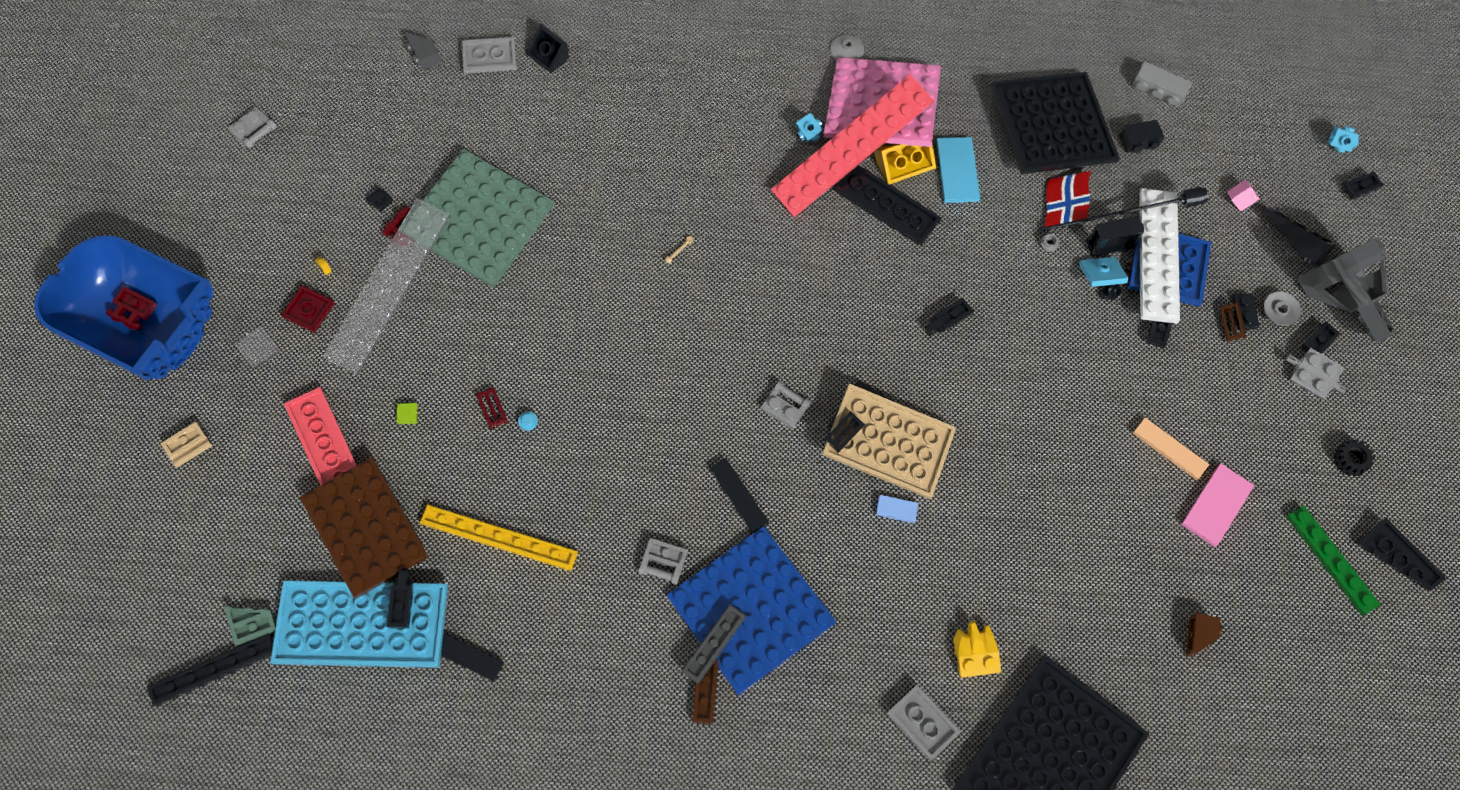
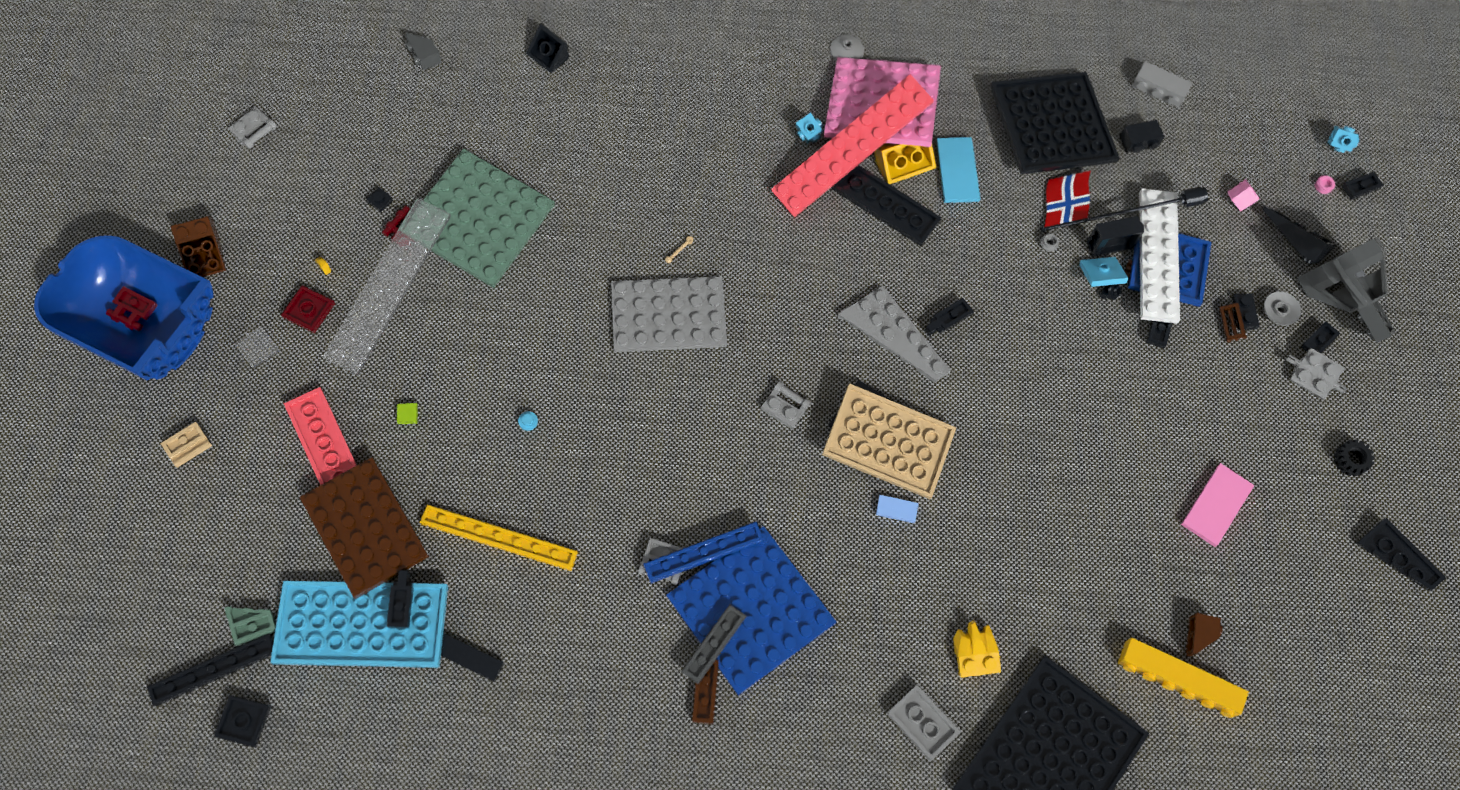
light grey plate [462,37,517,74] -> none
dark red tile [476,387,508,430] -> none
black tile [709,458,769,534] -> none
black tile [824,412,865,453] -> none
light nougat tile [1133,418,1209,480] -> none
green plate [1286,505,1381,616] -> none
none -> reddish brown slope [170,216,226,277]
none -> black plate [213,695,271,748]
none -> light grey plate [611,276,727,352]
none -> blue tile [643,522,764,584]
none -> light grey wing [838,286,951,383]
none -> yellow brick [1118,638,1249,718]
none -> bright pink tile [1315,175,1335,194]

